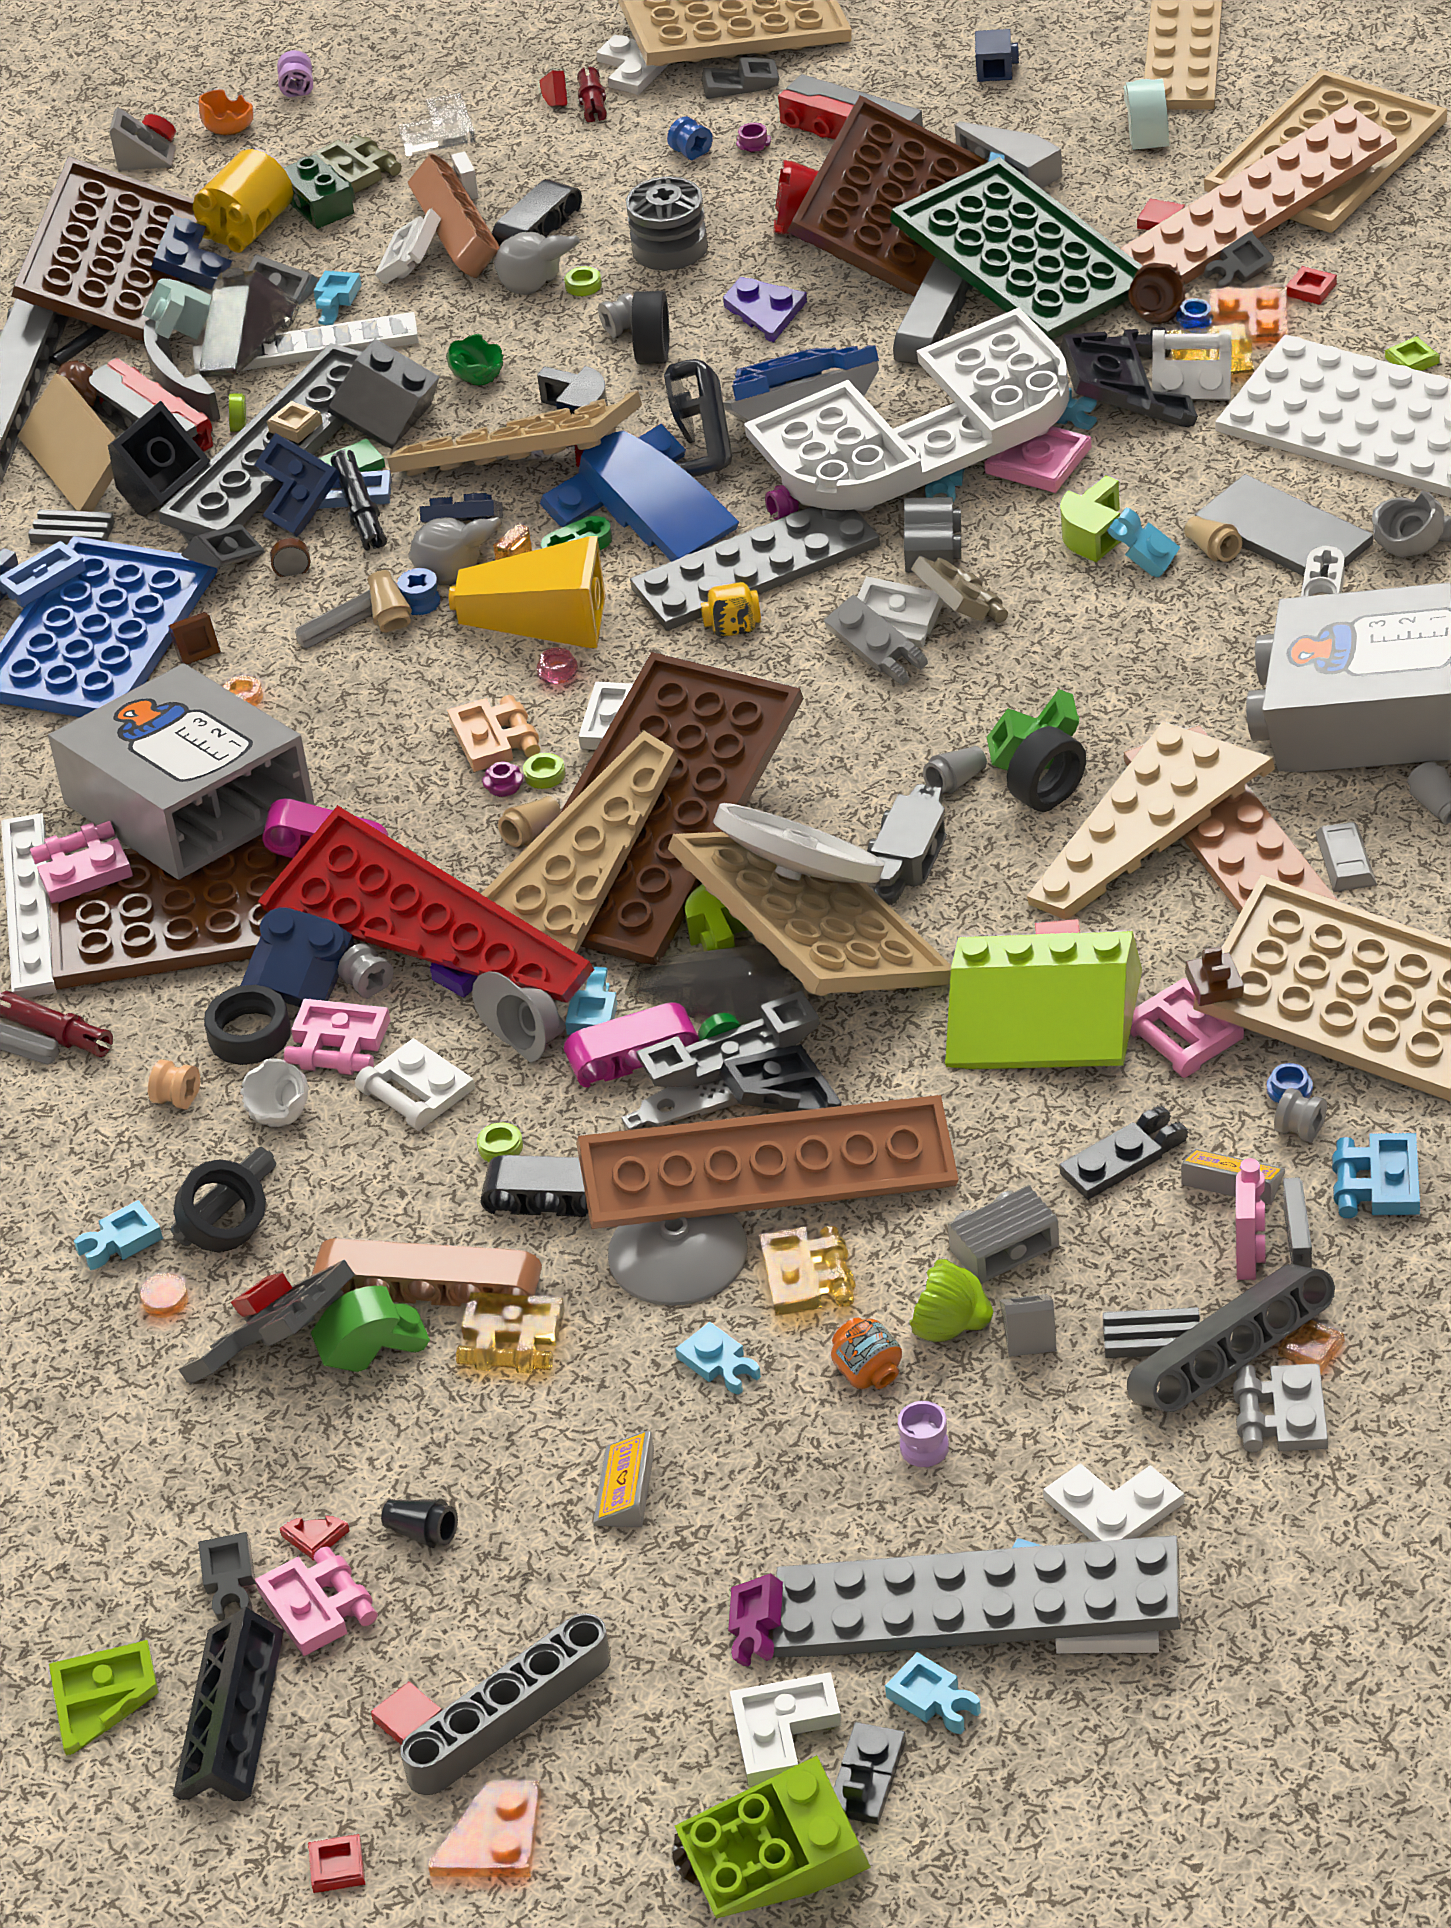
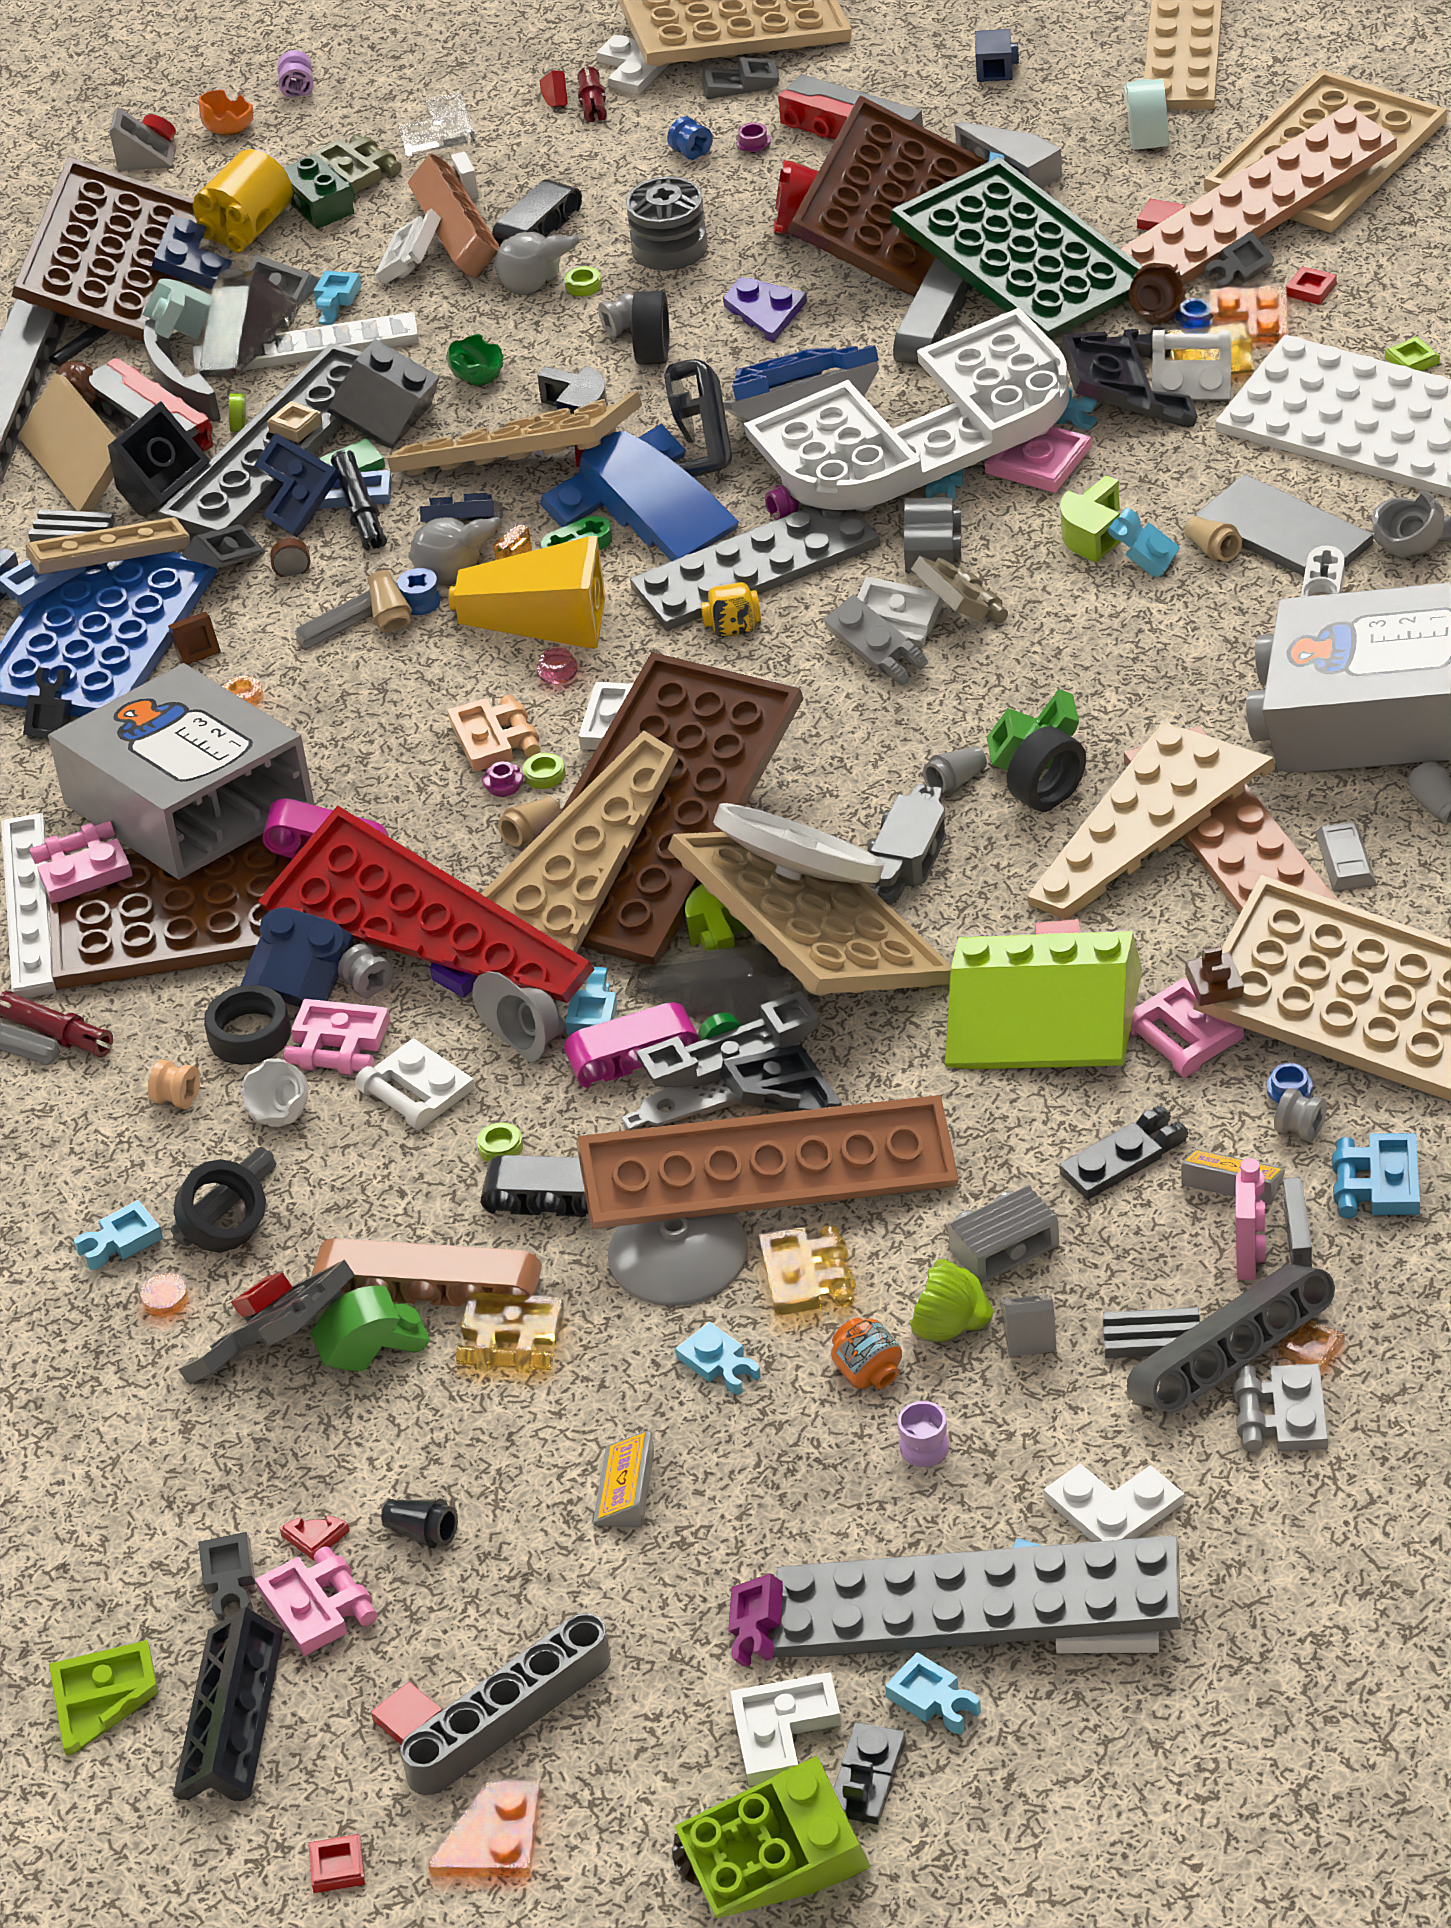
none -> black plate [23,667,72,739]
none -> tan tile [26,517,190,575]

